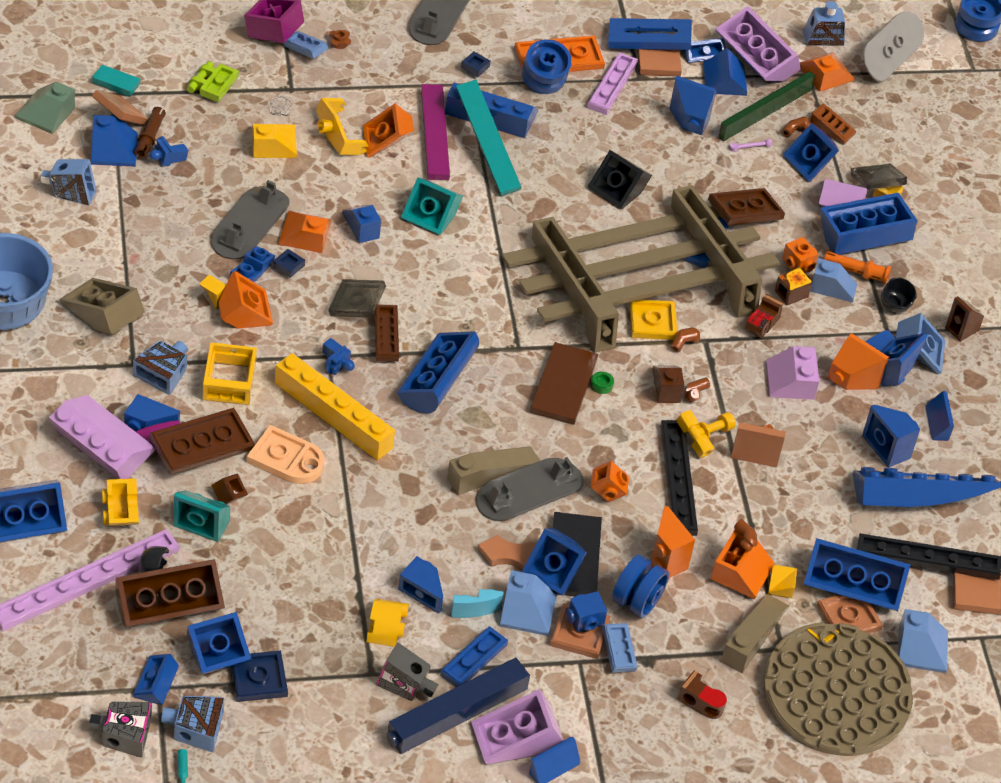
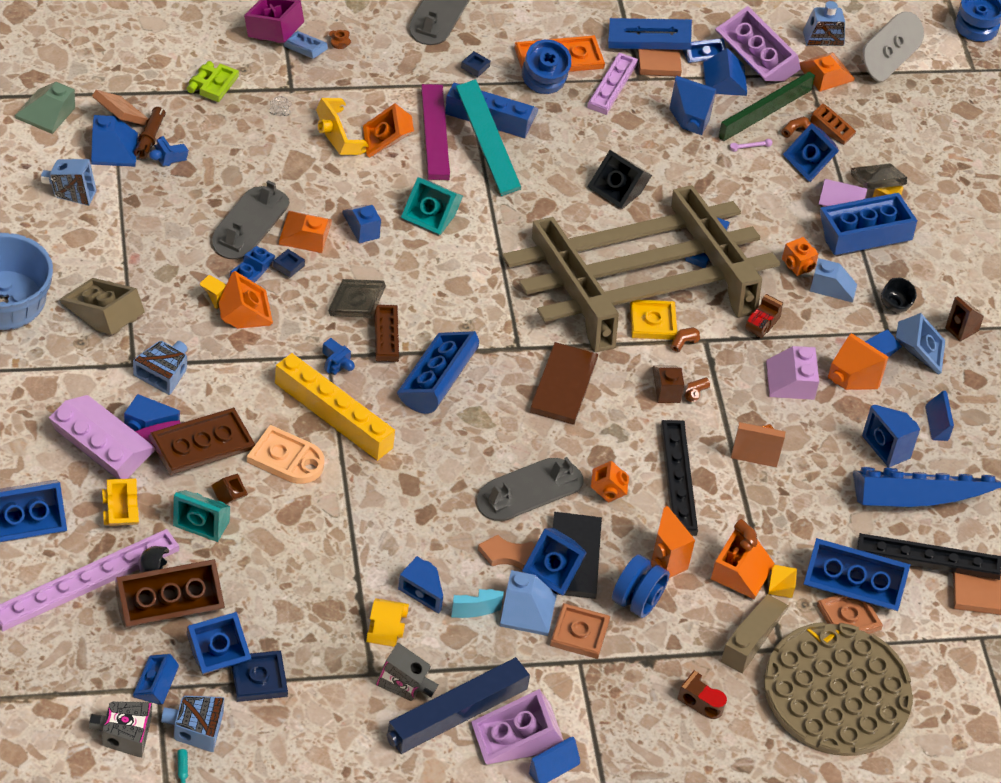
teal tile [92,64,140,97] -> none
yellow window [203,342,257,405] -> none
yellow slope [252,124,297,158] -> none
blue tile [440,626,508,687] -> none
dark tan slope [447,446,541,495] -> none
blue brick [566,591,607,632] -> none
green tile [590,371,614,394] -> none
medium blue plate [602,623,638,673] -> none
yellow bar [676,410,736,458] -> none
reddish brown tile [708,188,785,225] -> none
reddish brown brick [774,268,812,305] -> none
orange pin [824,251,892,285] -> none
blue slope [881,333,928,386] -> none
medium blue slope [898,609,948,673] -> none

